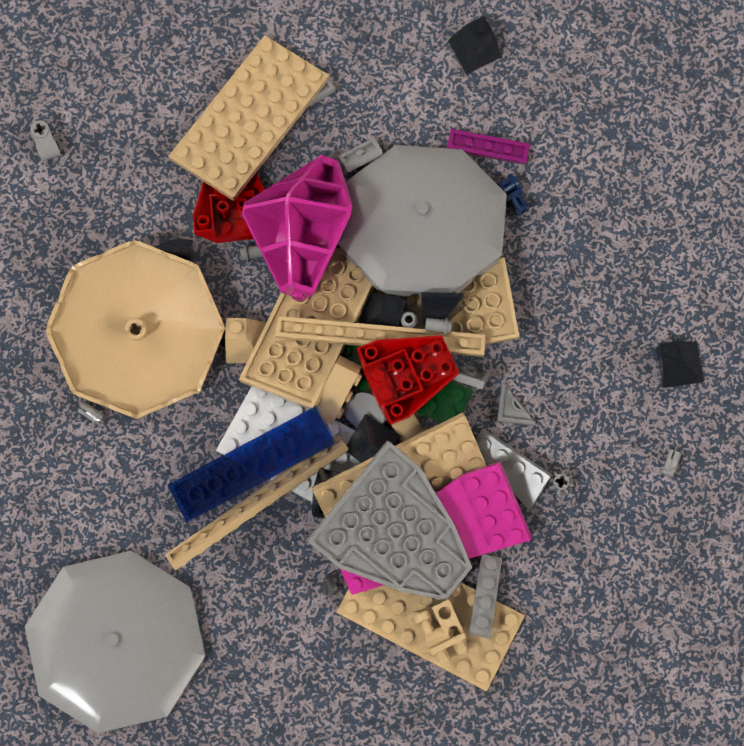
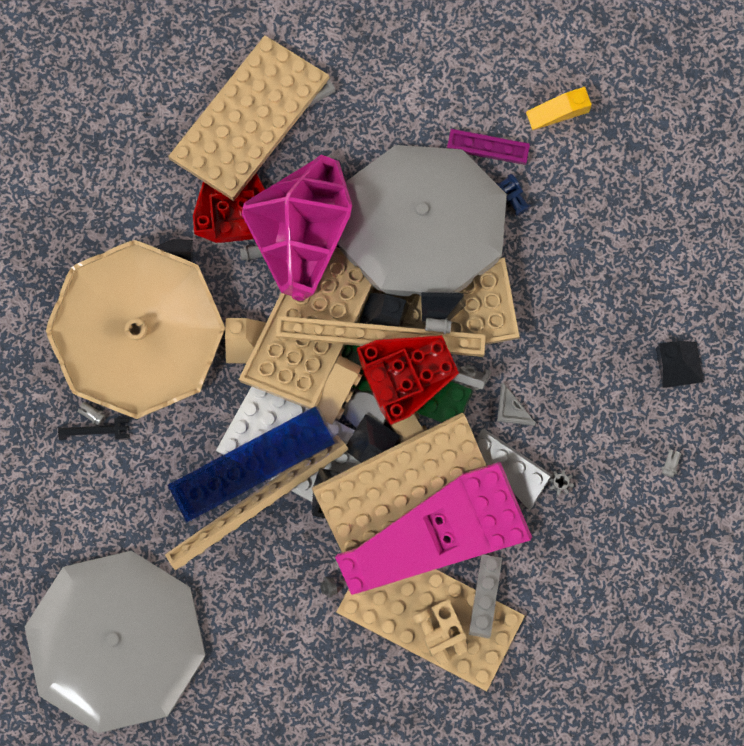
light grey piece [31,120,61,162] -> none
light grey piece [306,441,472,601] -> none
light grey plate [338,138,383,172] -> none
light grey pin [401,312,417,328] -> none
black slope [448,16,502,75] -> none
none -> black hinge [58,418,130,440]
none -> yellow slope [526,87,592,131]

